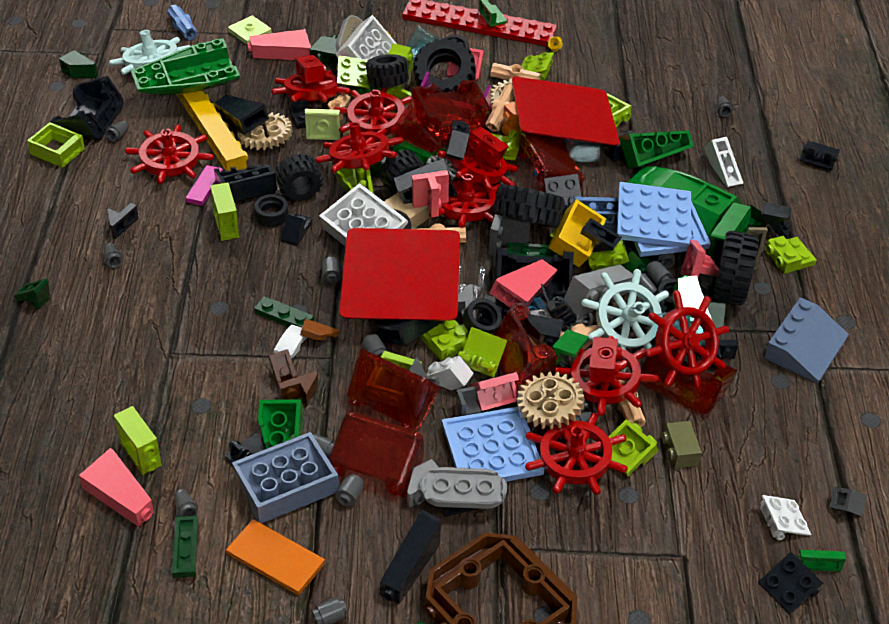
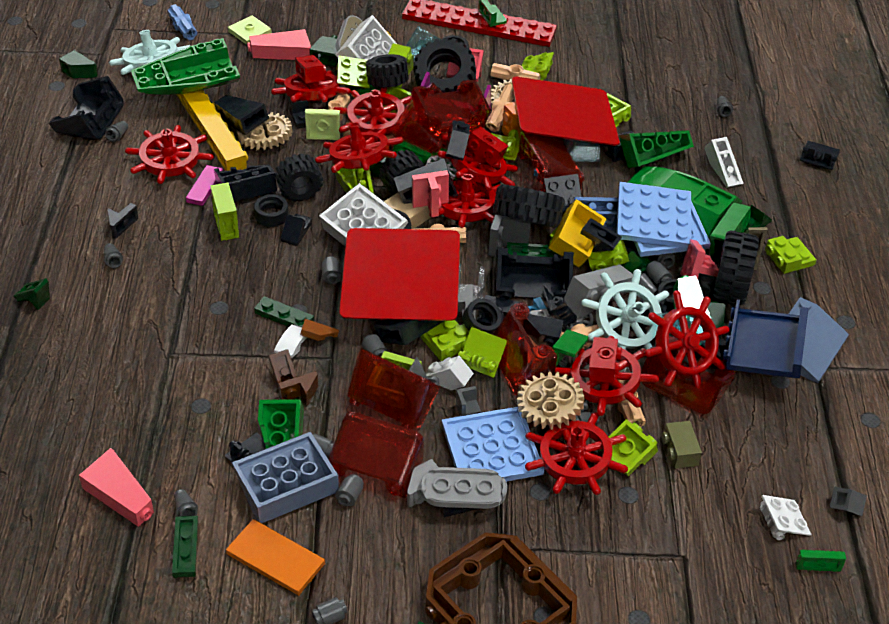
lime window [27,122,85,168] -> none
lime window [113,406,162,475] -> none
black slope [380,510,441,604] -> none
coral bracket [469,372,519,411] -> none
coral slope [489,260,557,315] -> none
yellow plate [548,36,563,52] -> none
black hinge [758,552,824,614] -> none
black slope [761,203,791,238] -> none
none -> dark blue panel [723,300,809,379]

